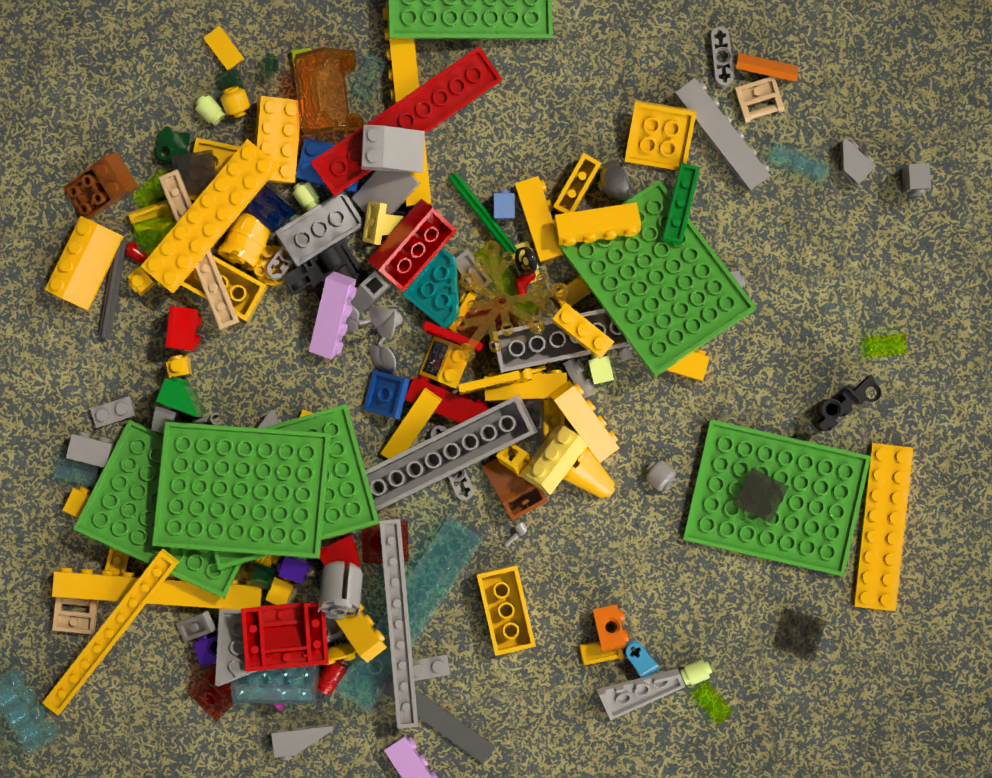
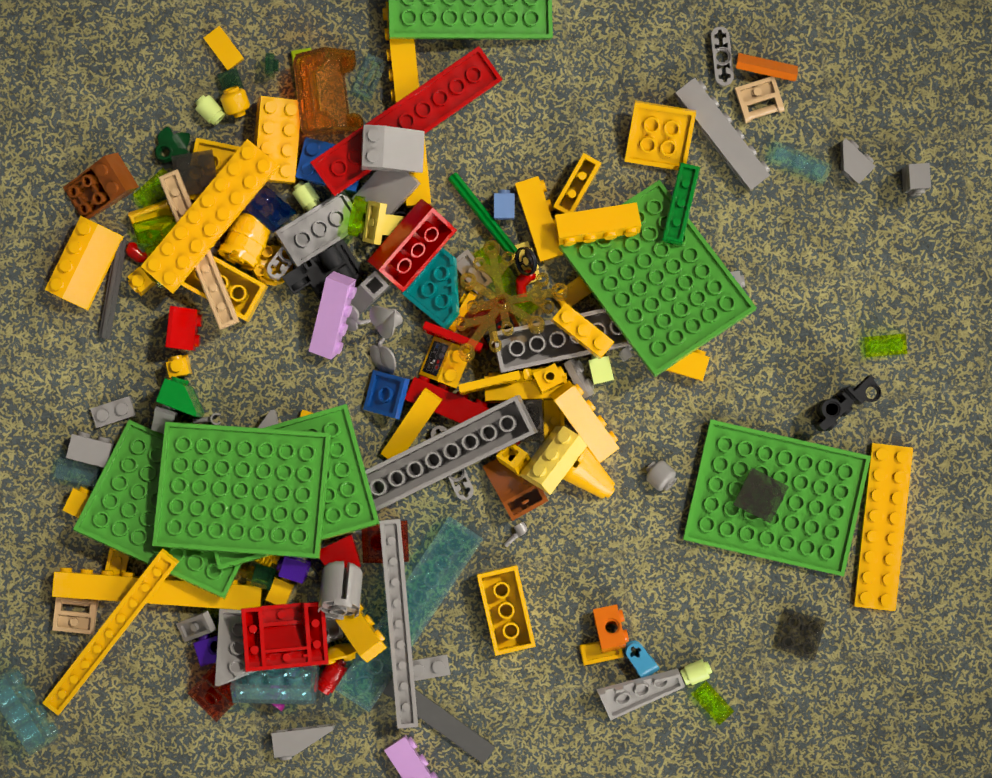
flat silver cylinder [598,158,634,201] -> none
none -> clear neon green plate [348,195,368,237]
none -> yellow brick [532,363,566,395]

